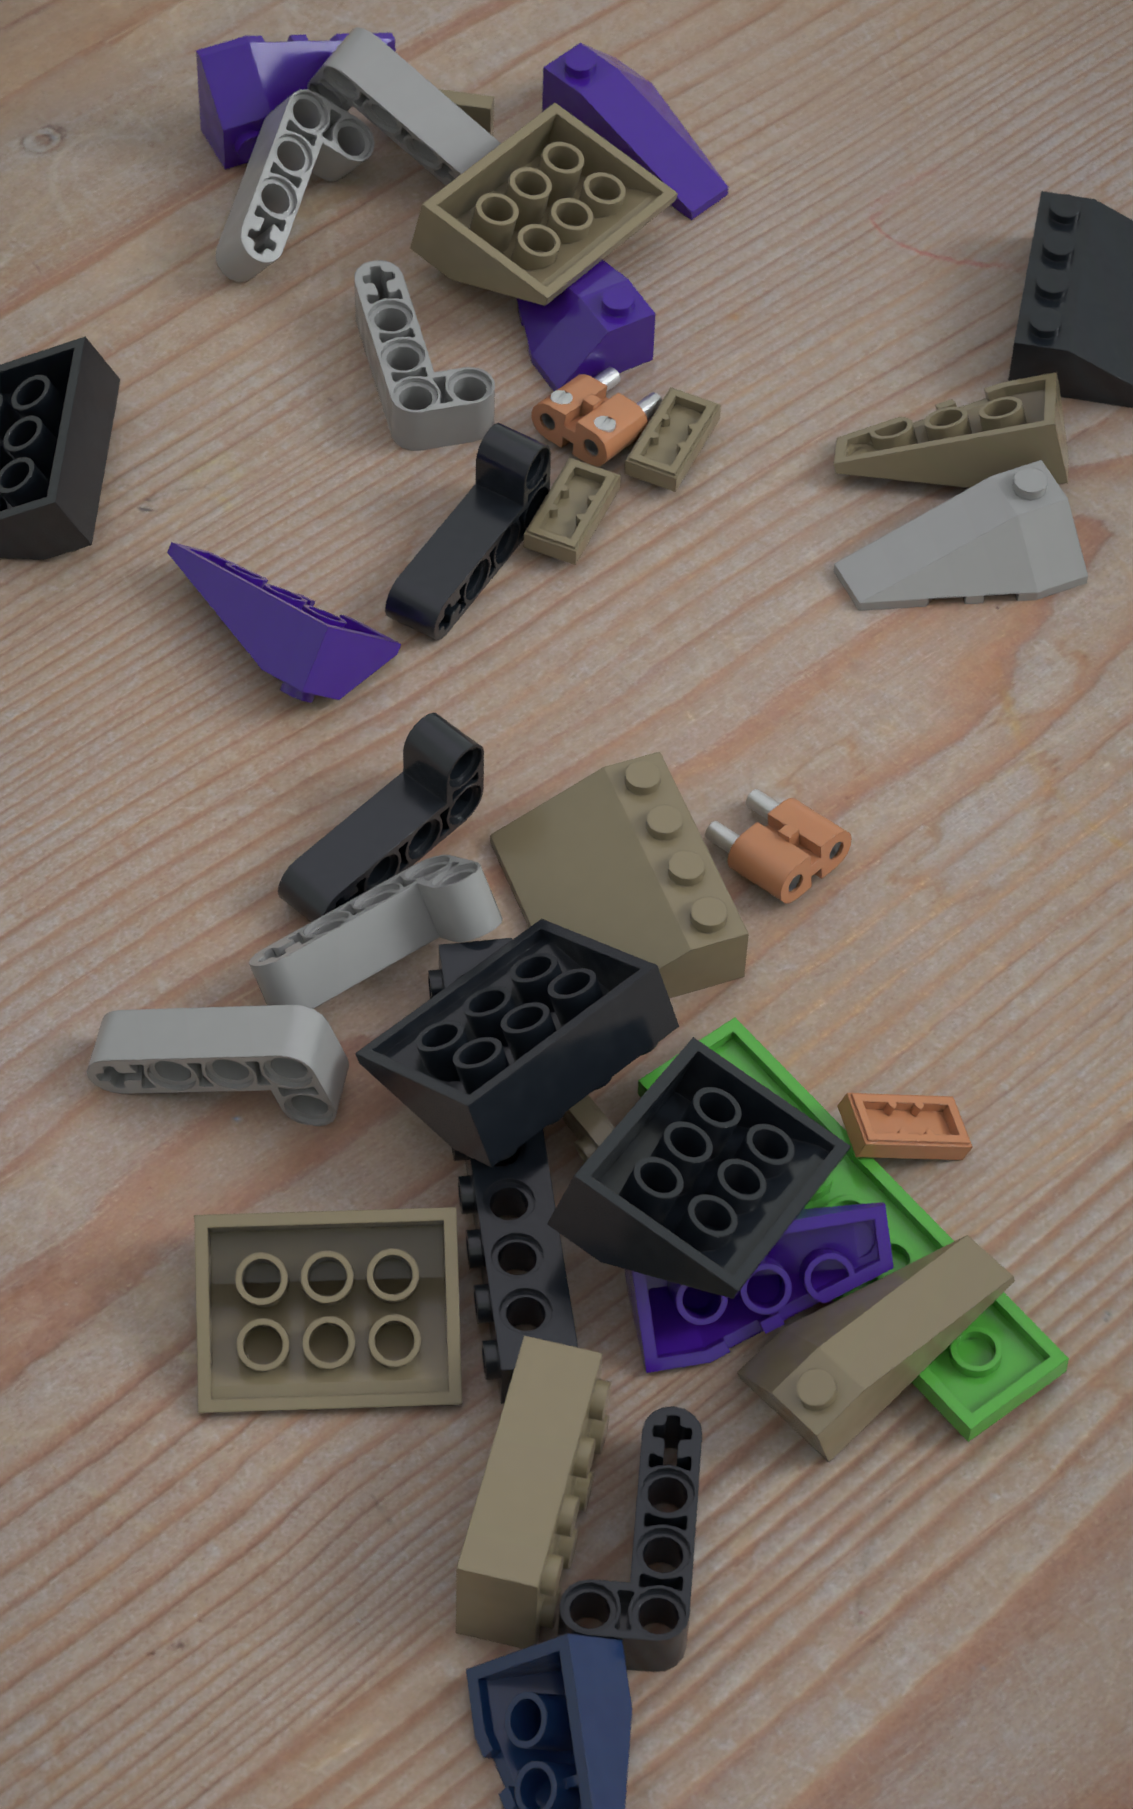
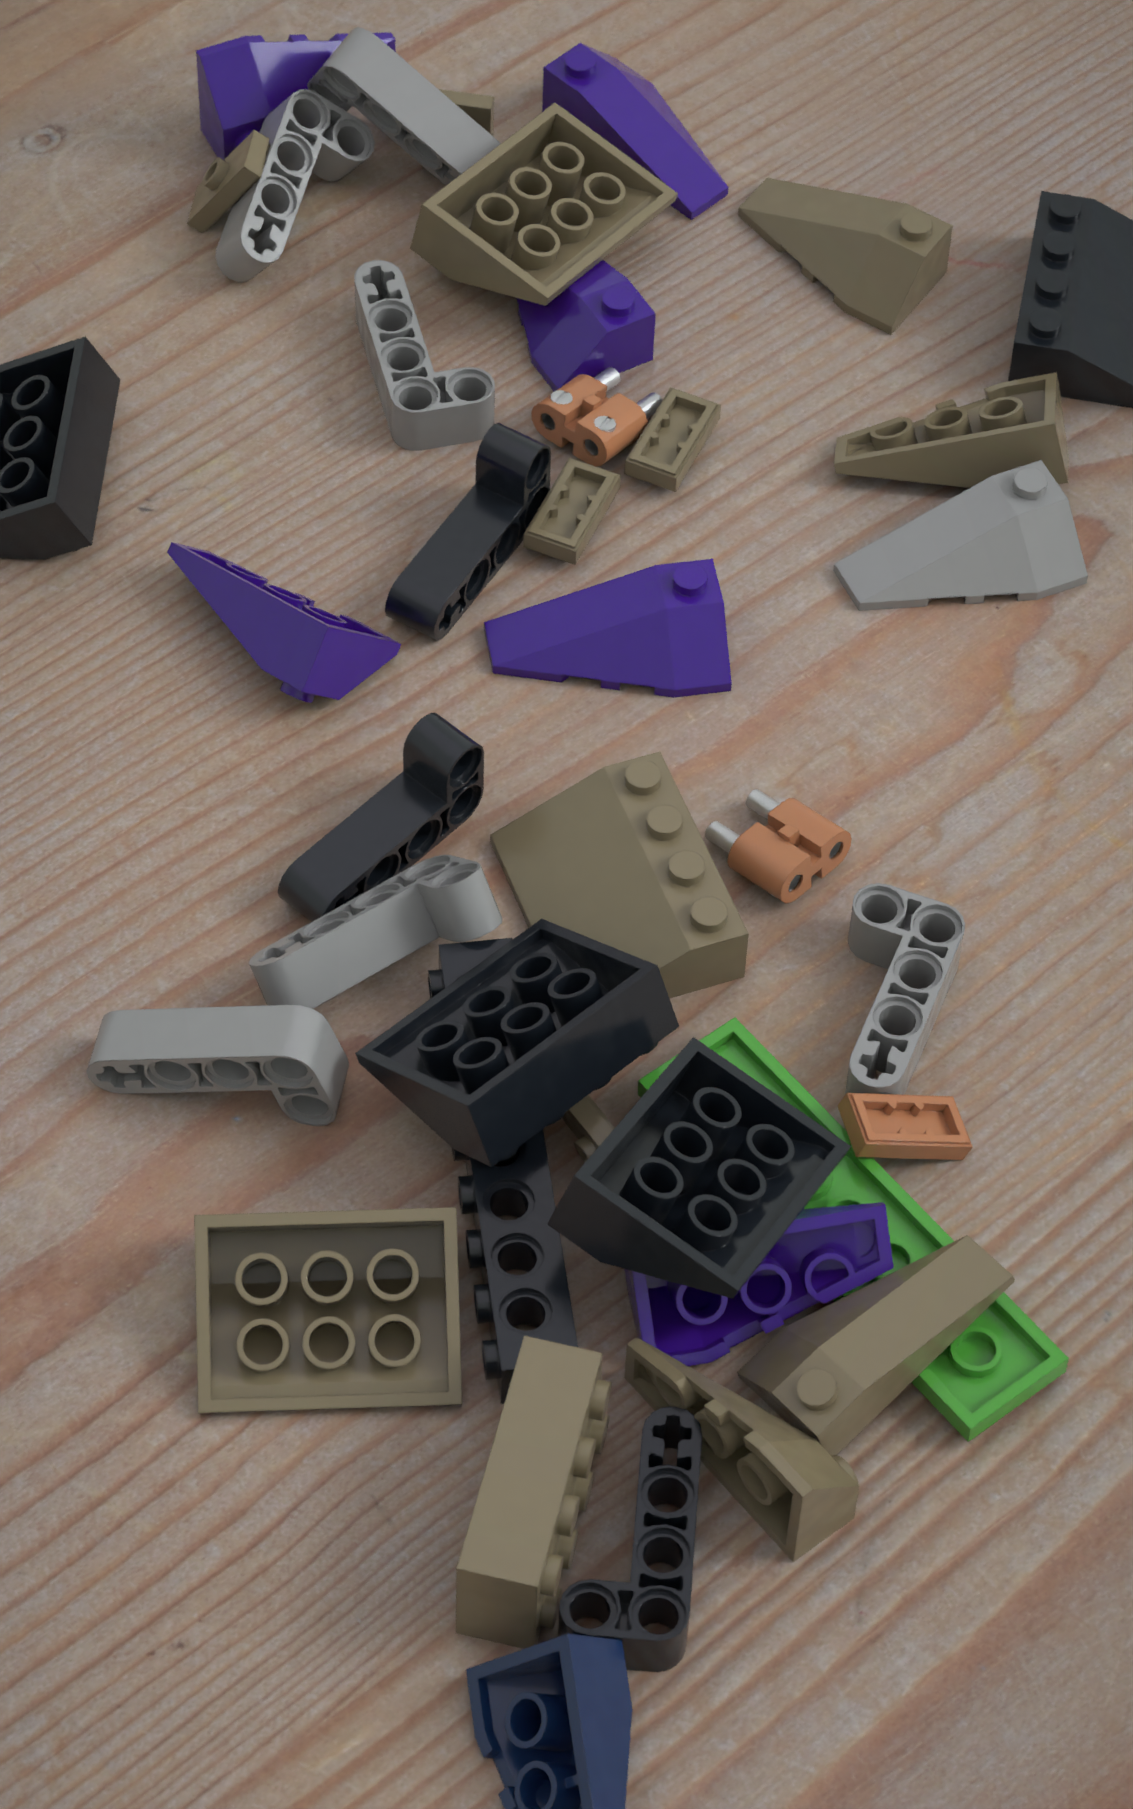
none -> dark tan plate [187,130,270,233]
none -> dark purple wedge [484,559,732,698]
none -> dark tan wedge [624,1338,859,1562]
none -> dark tan wedge [738,178,953,335]
none -> light grey beam [845,883,965,1095]

